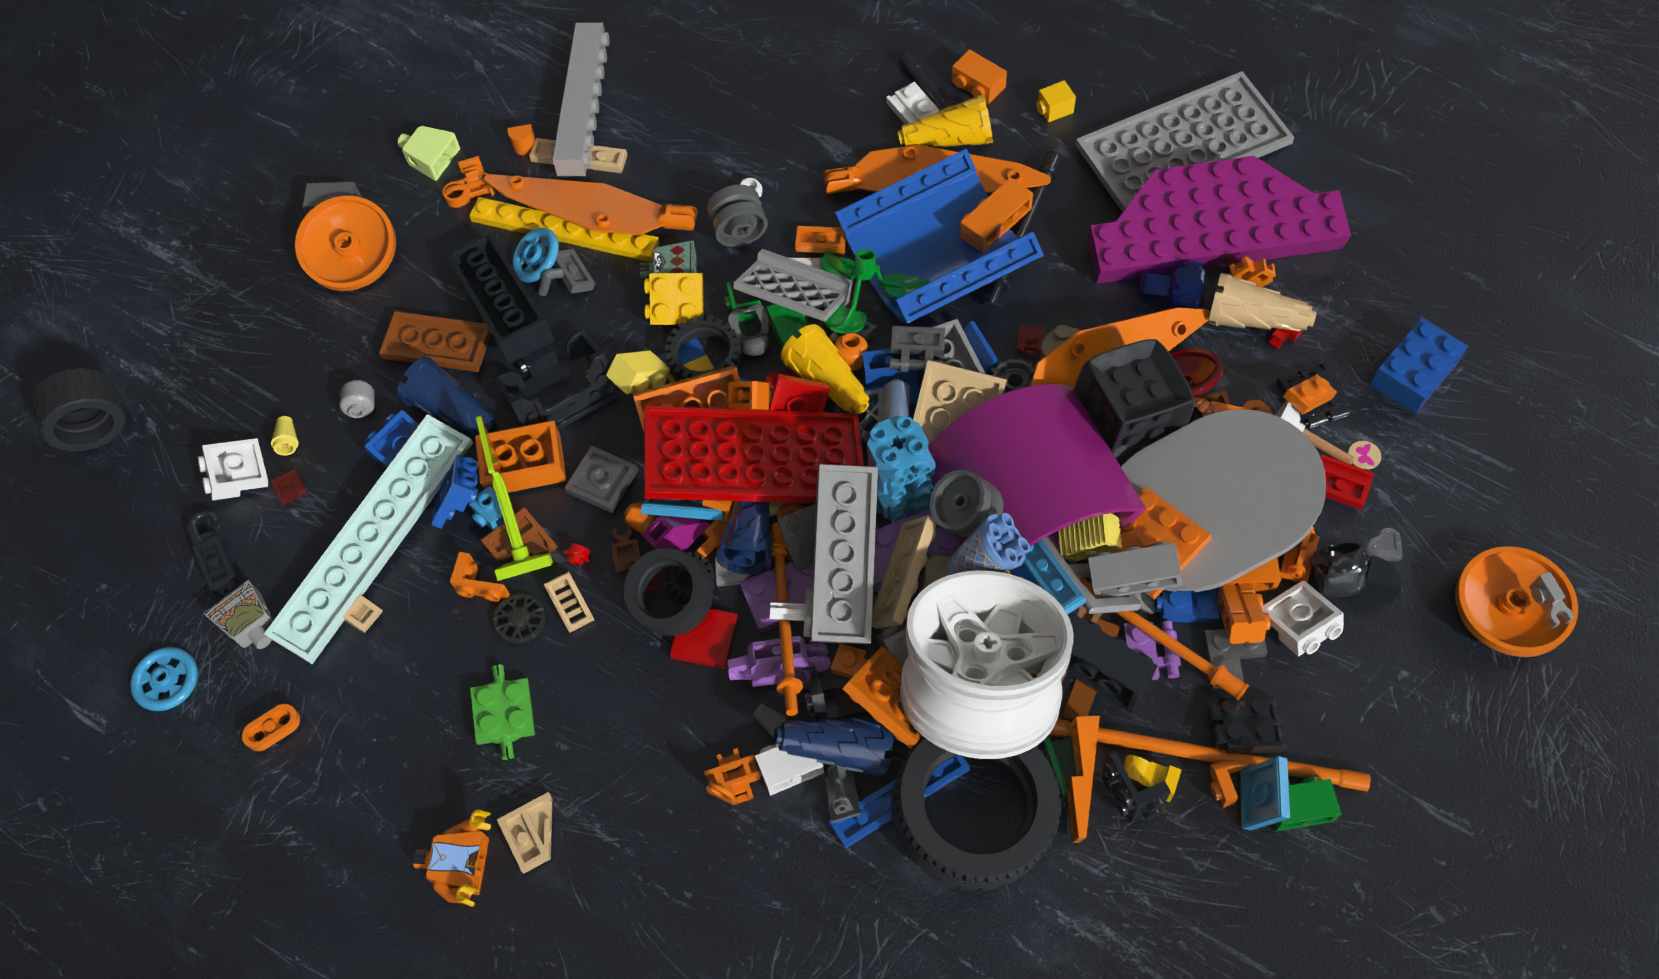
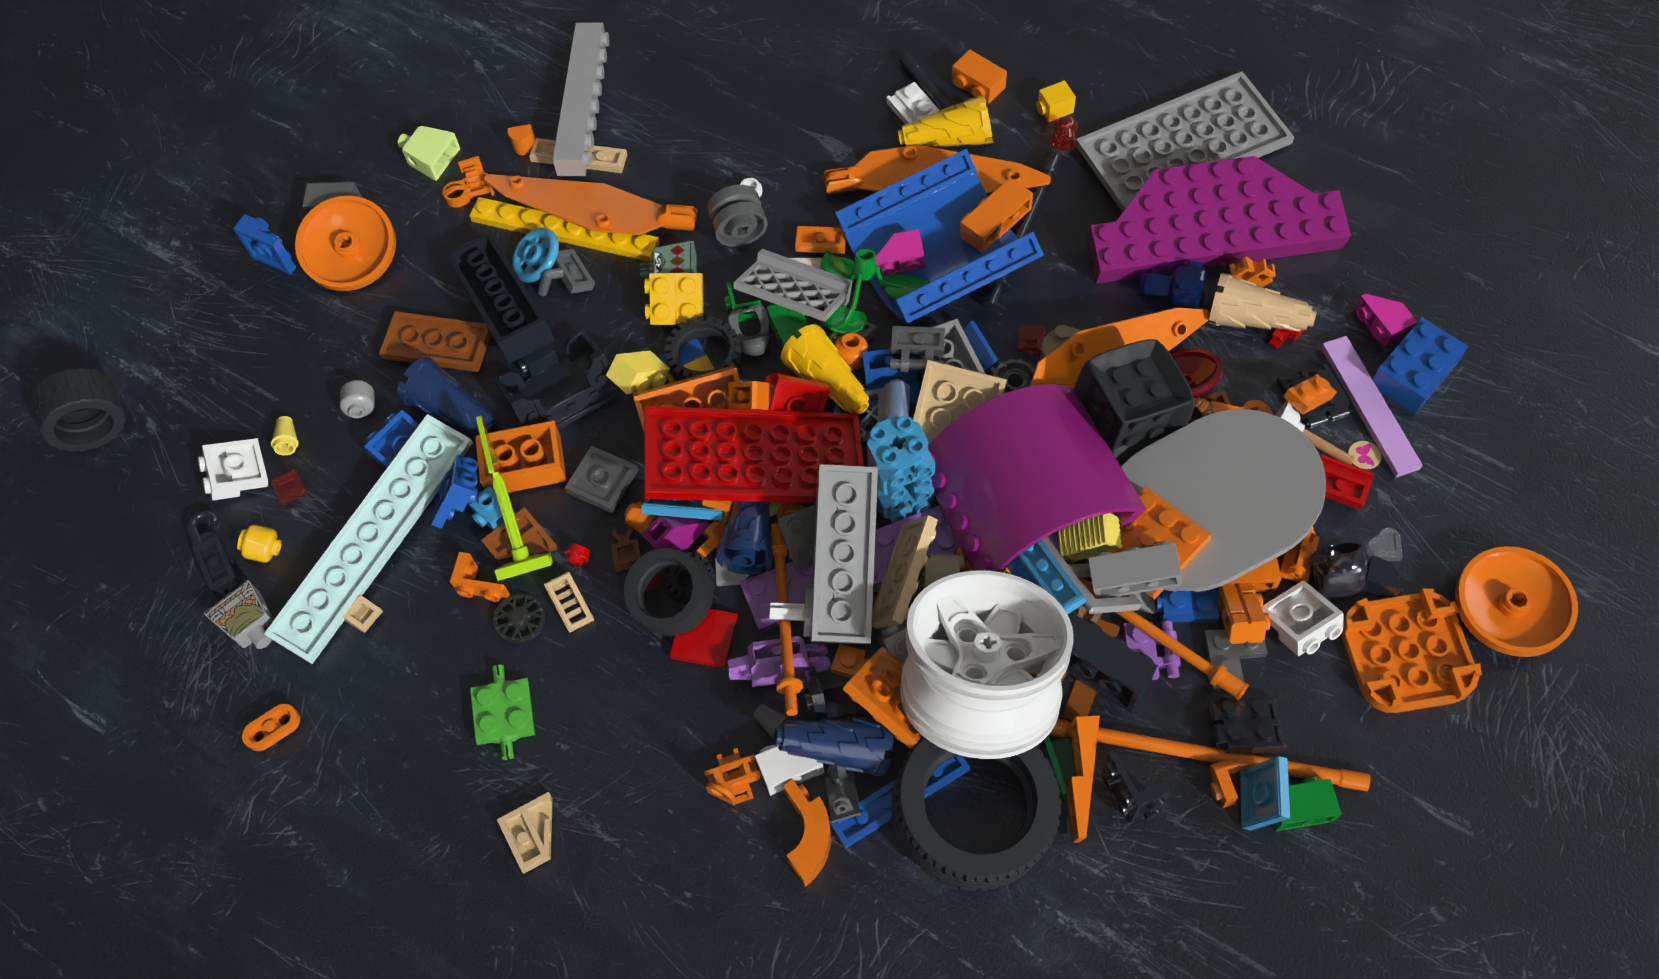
dark azure plate [130,647,198,711] -> none
torso [413,810,491,907] -> none
dark grey wheel [930,469,1004,539] -> none
medium blue cone [948,513,1030,575] -> none
yellow leg [1123,755,1181,802] -> none
light grey plate [1529,572,1574,628] -> none
none -> blue plate [233,214,296,275]
none -> yellow head [237,525,282,563]
none -> orange arch [783,779,831,887]
none -> dark pink slope [876,229,925,277]
none -> clear red wheel [1052,117,1079,151]
none -> lavender tile [1321,336,1423,478]
none -> orange tile [1342,589,1482,713]
none -> dark pink slope [1355,294,1418,349]

